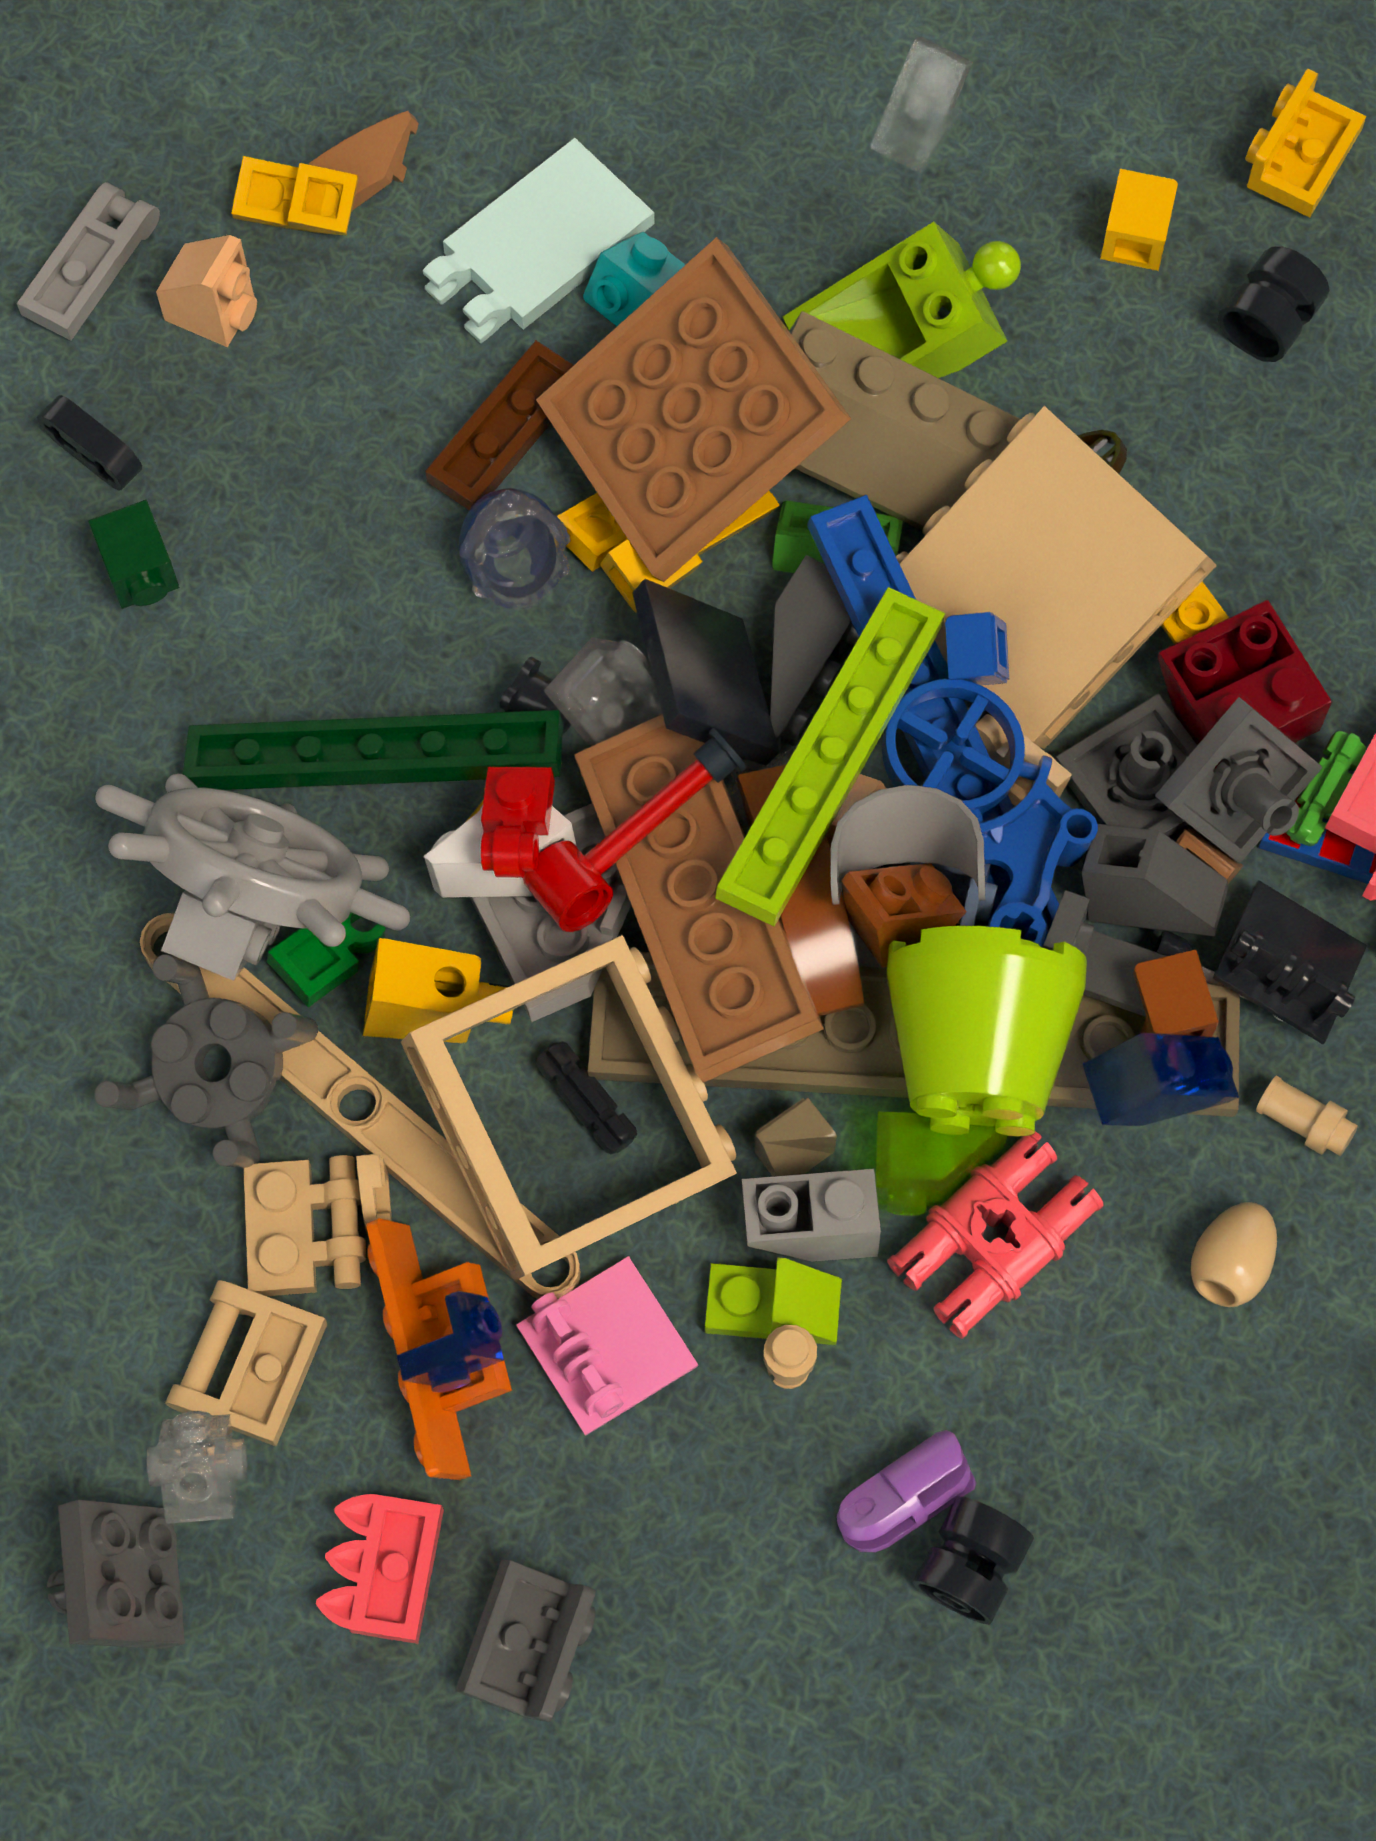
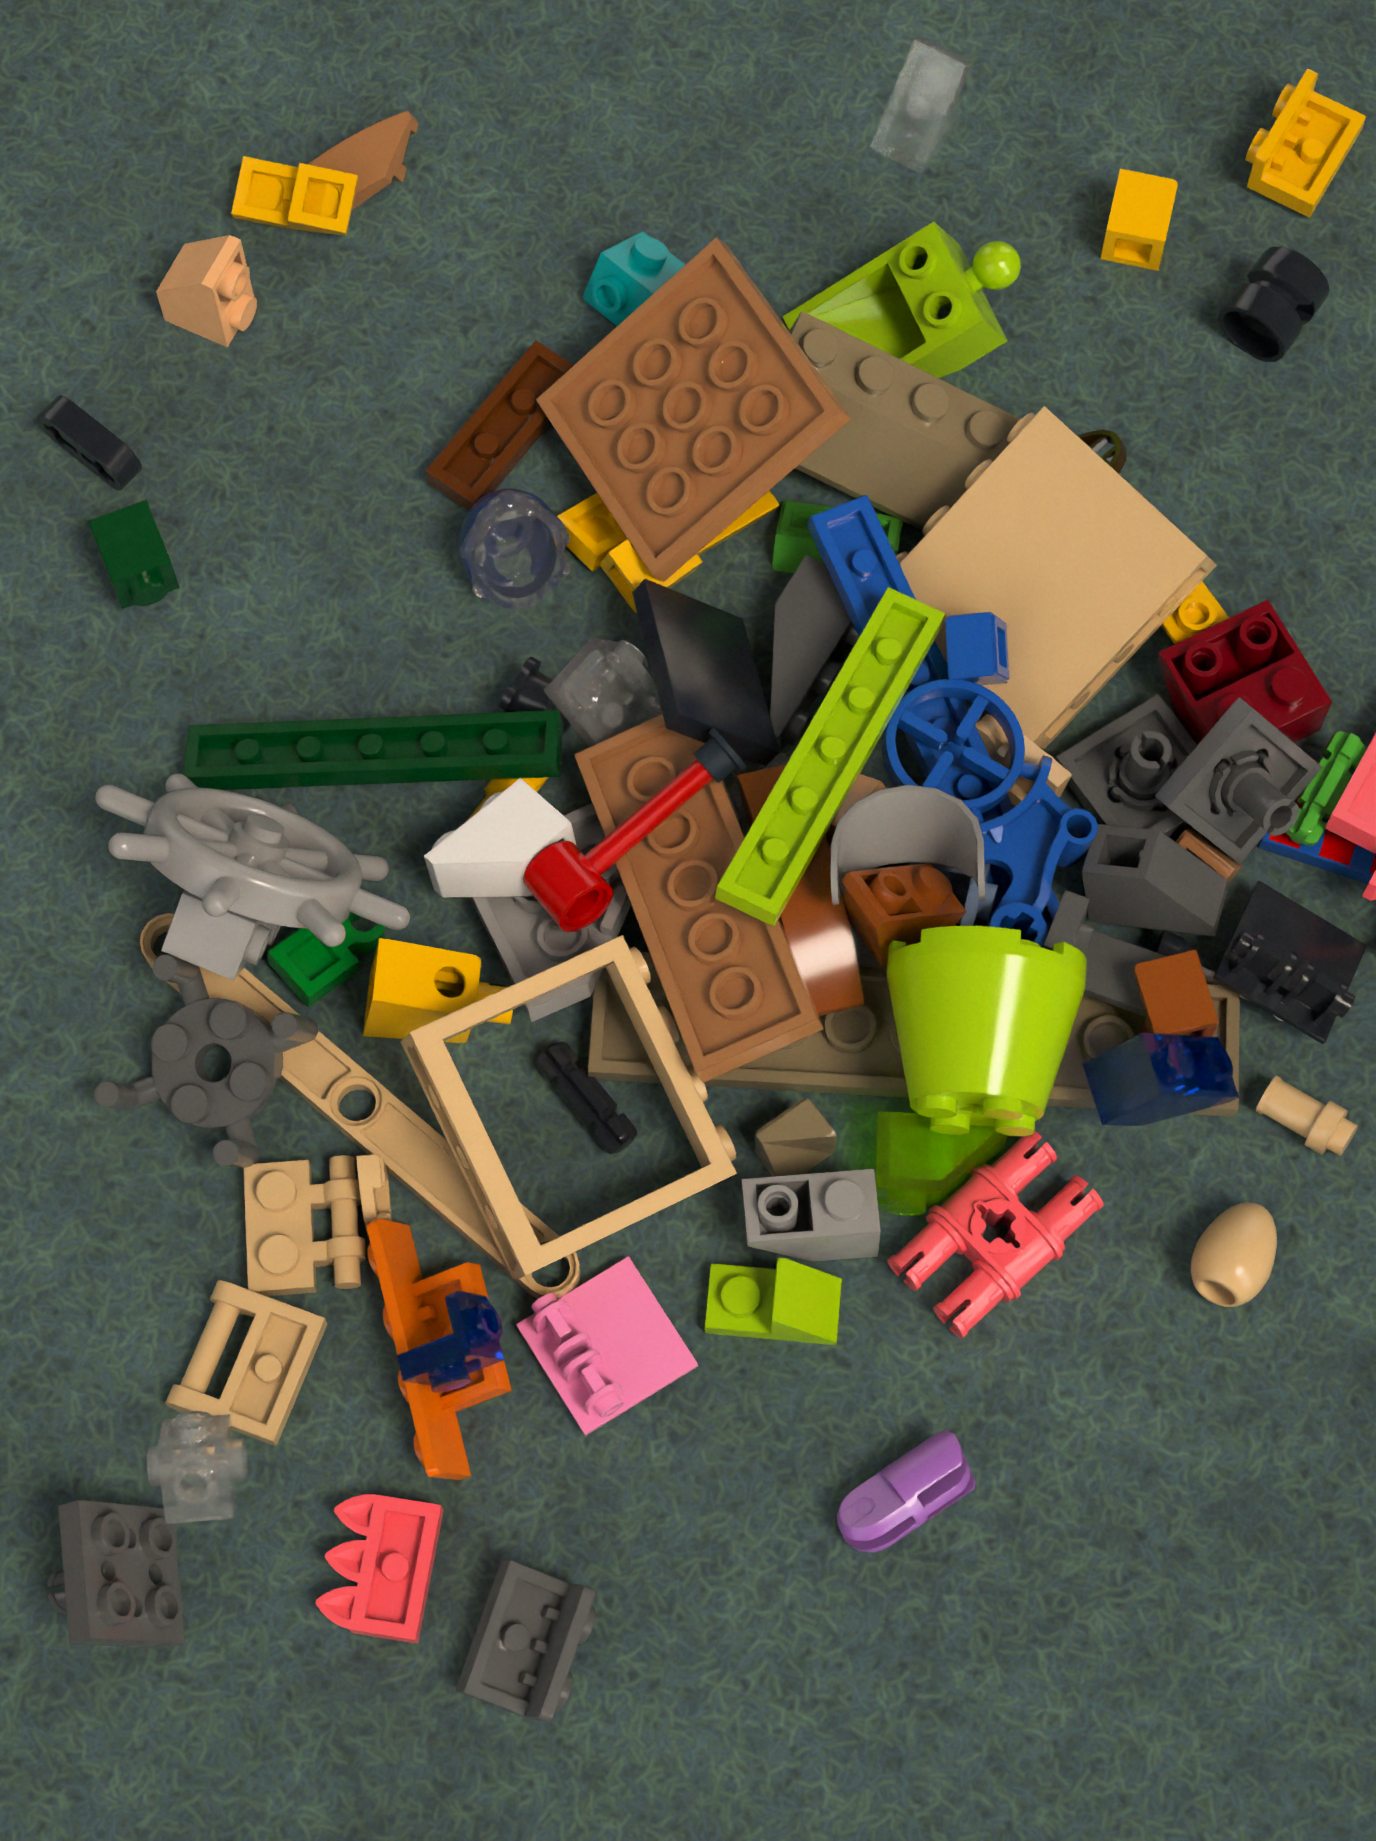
light grey plate [17,182,160,341] -> none
light aqua tile [423,138,654,343] -> none
red plate [481,767,555,878] -> none
tan animal [764,1325,817,1389] -> none
black wheel [912,1496,1034,1625] -> none

